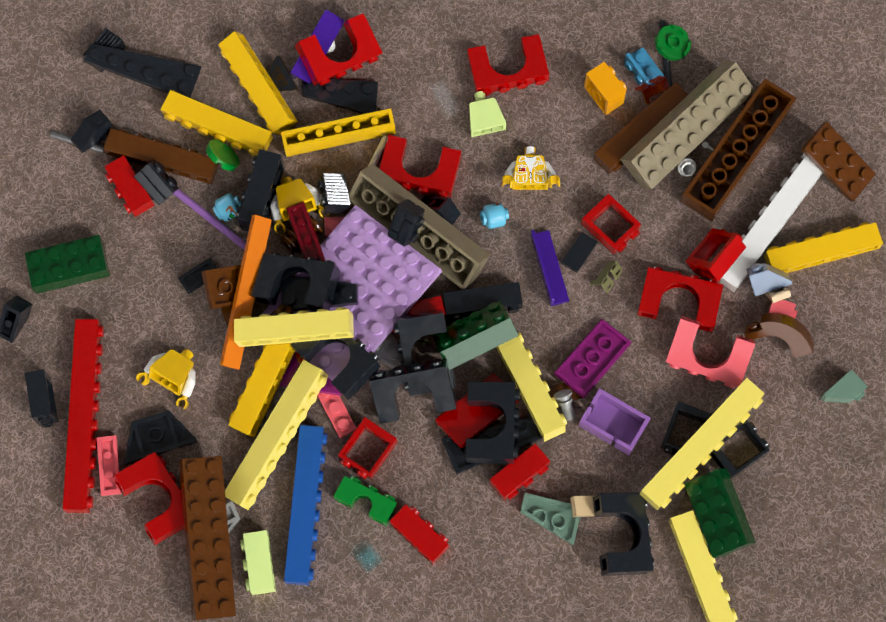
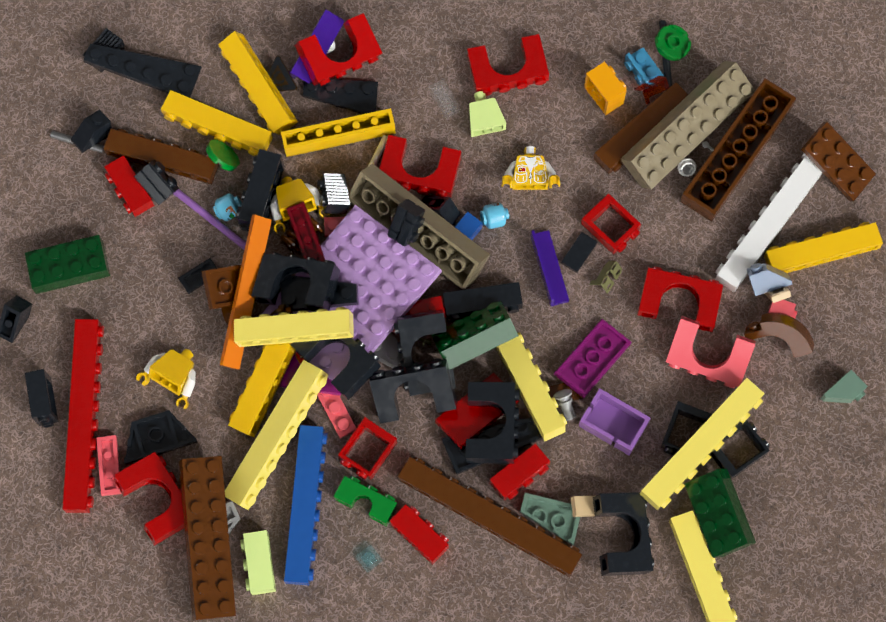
red window [685,228,746,281] -> none
none -> reddish brown brick [398,457,582,578]
none -> blue brick [455,212,483,240]

